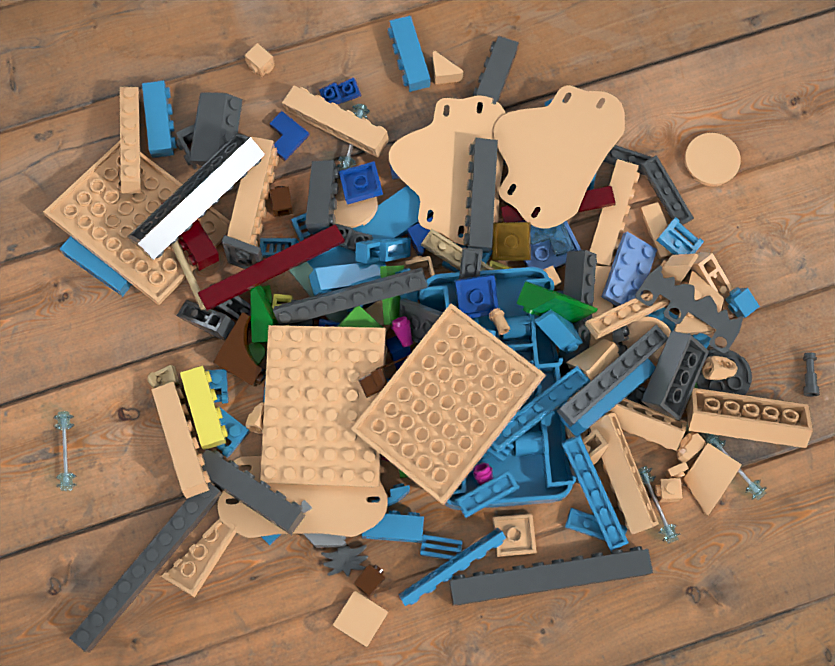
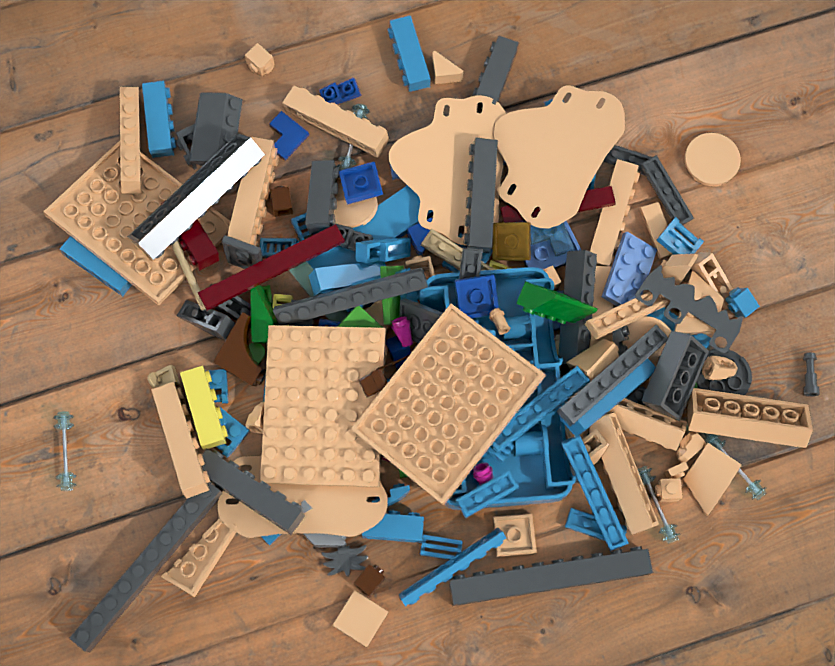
dark azure slope [535,310,583,353] -> none

